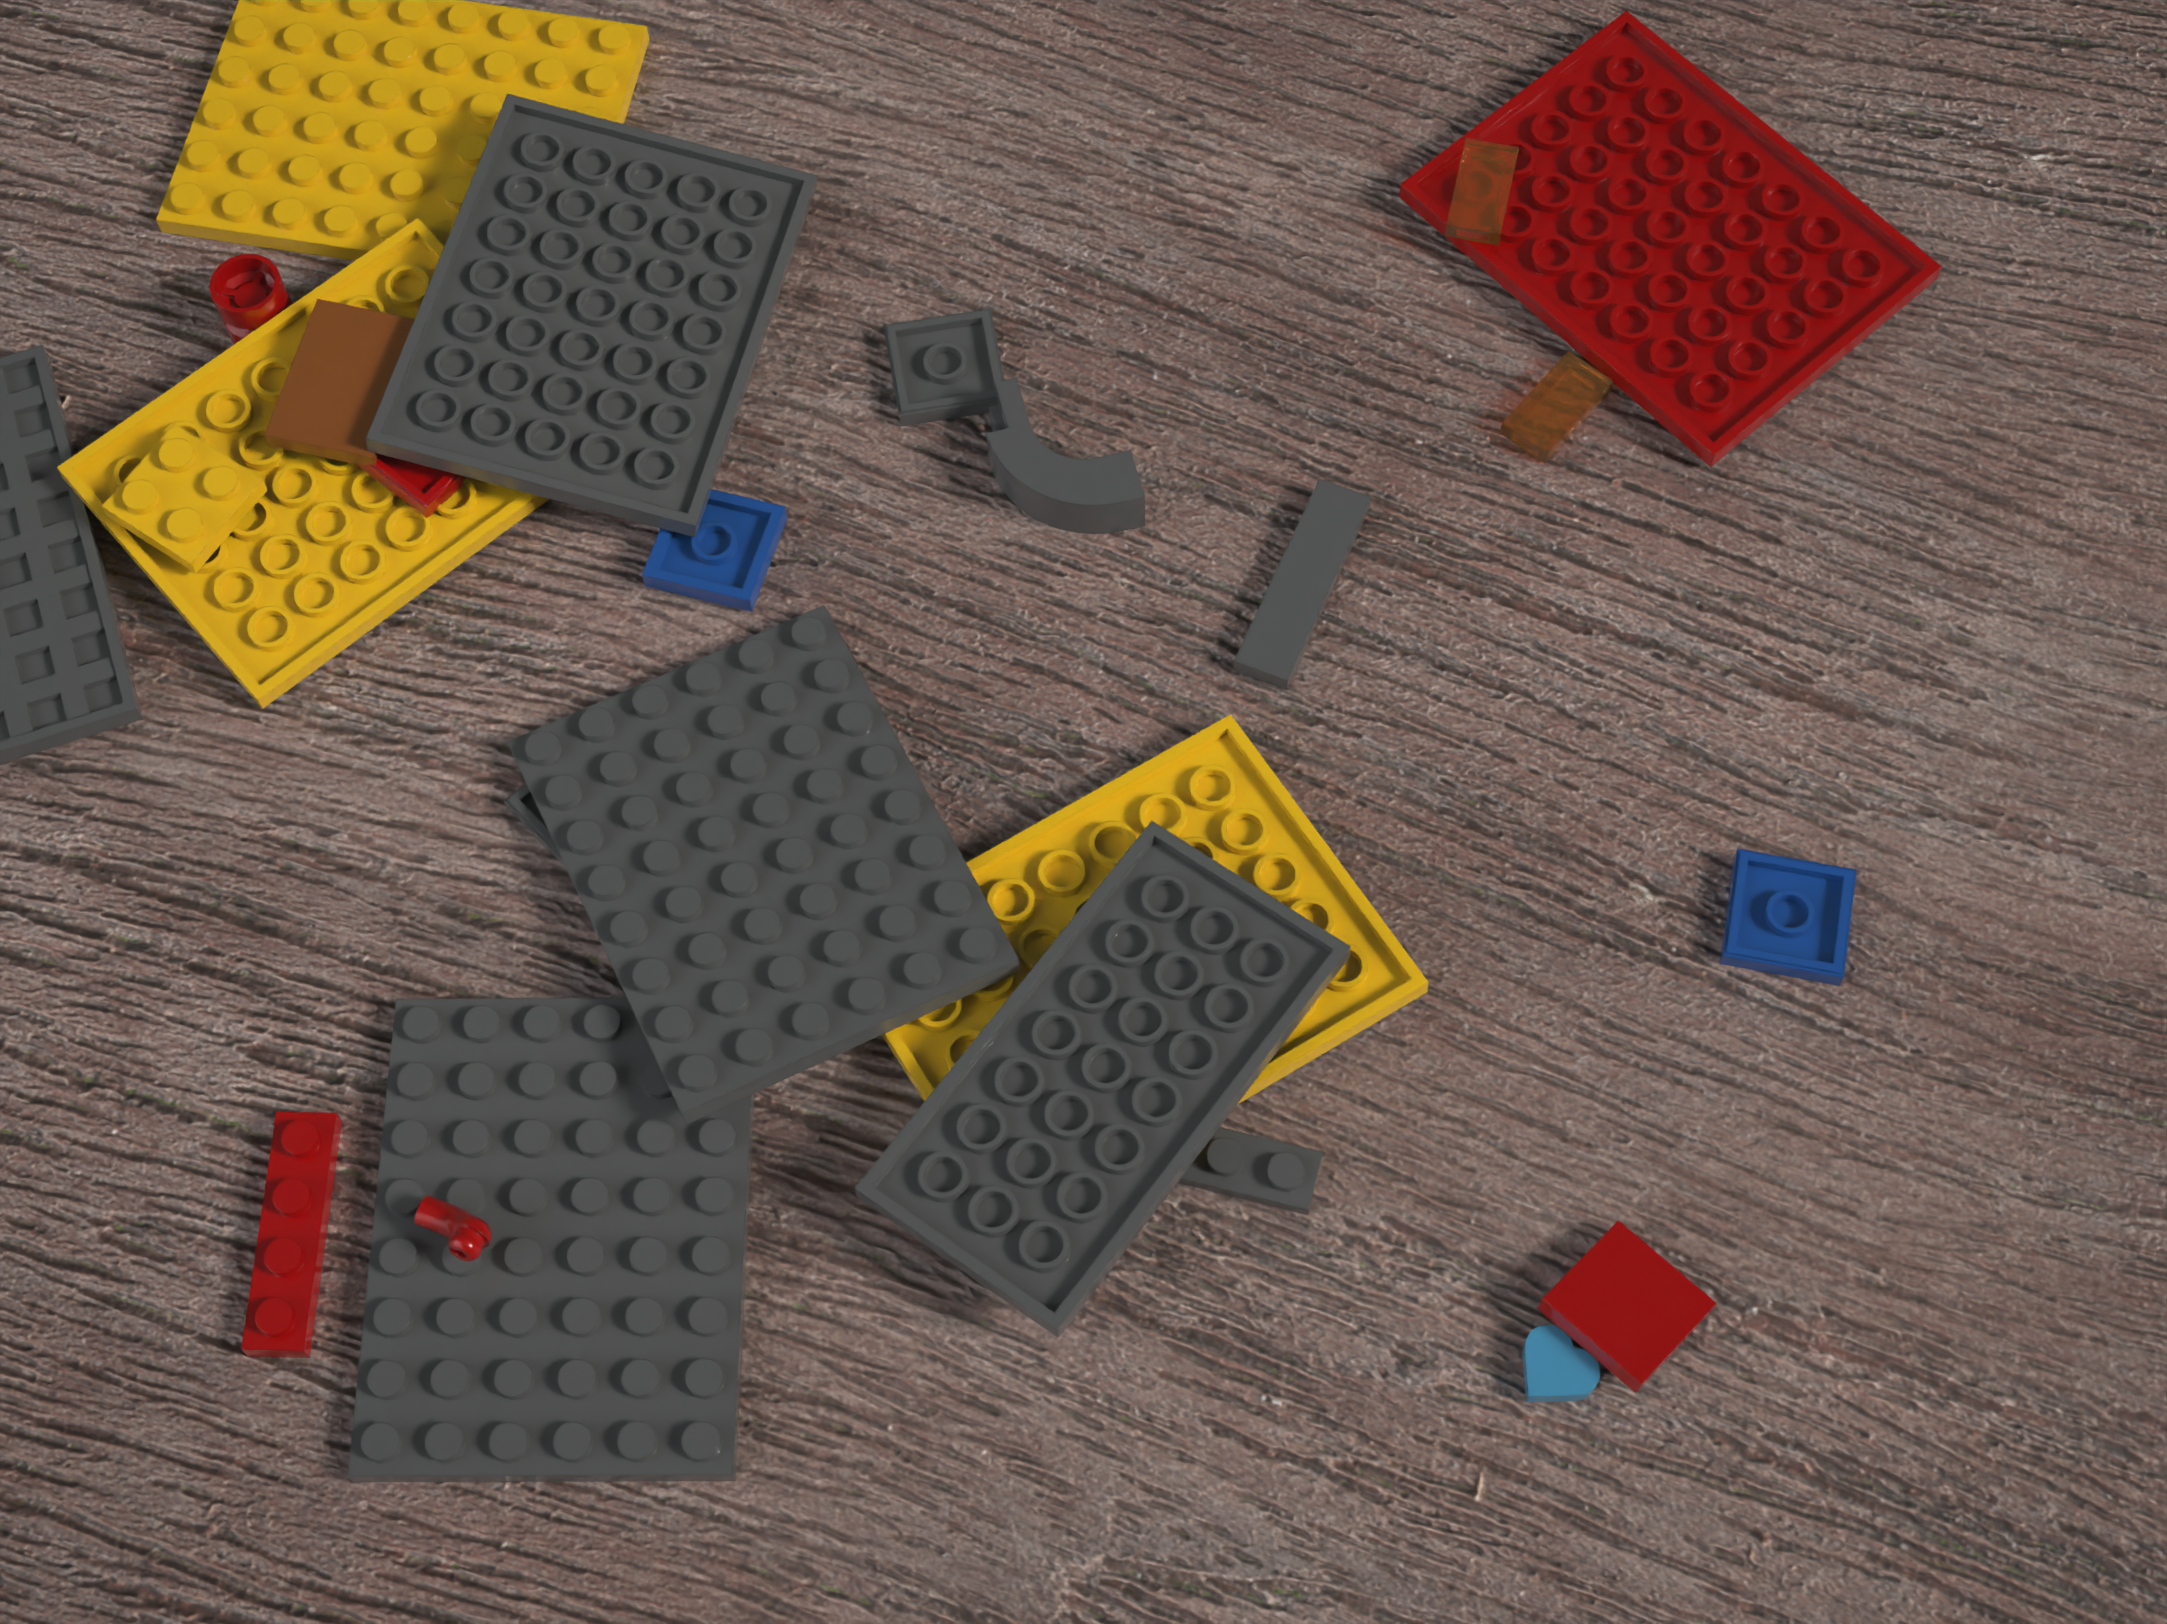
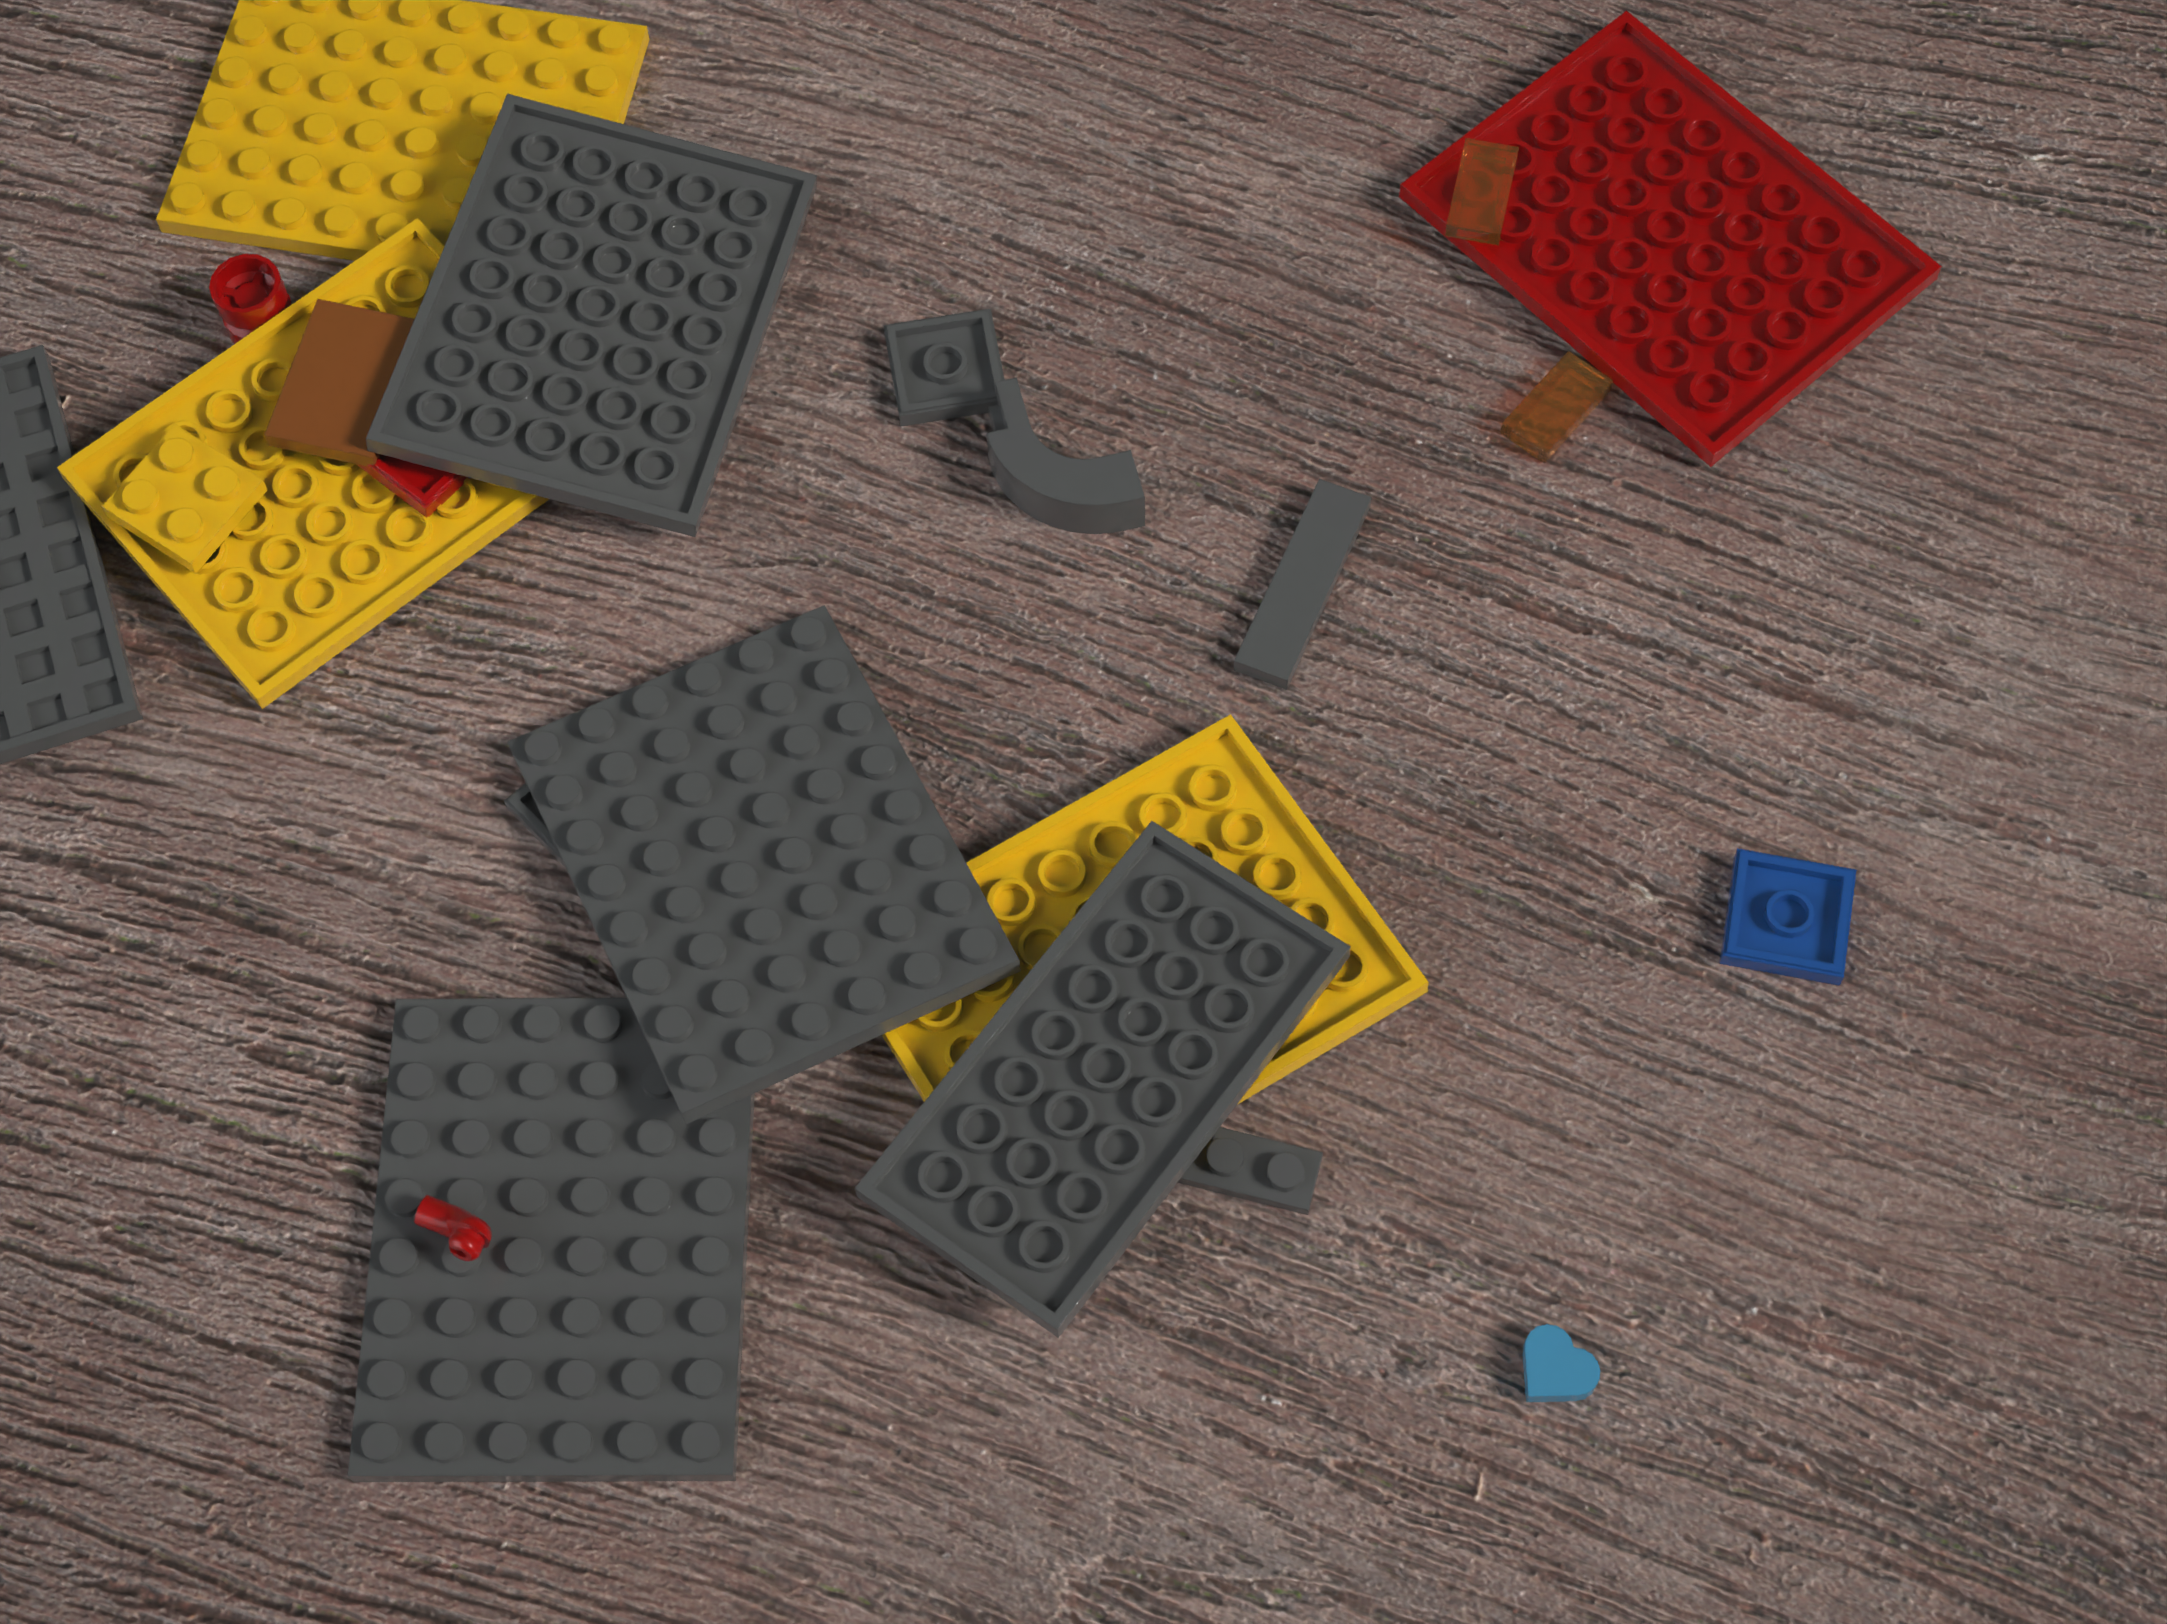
red plate [241,1111,342,1358] -> none
blue plate [642,489,788,612] -> none
red tile [1537,1220,1717,1393] -> none

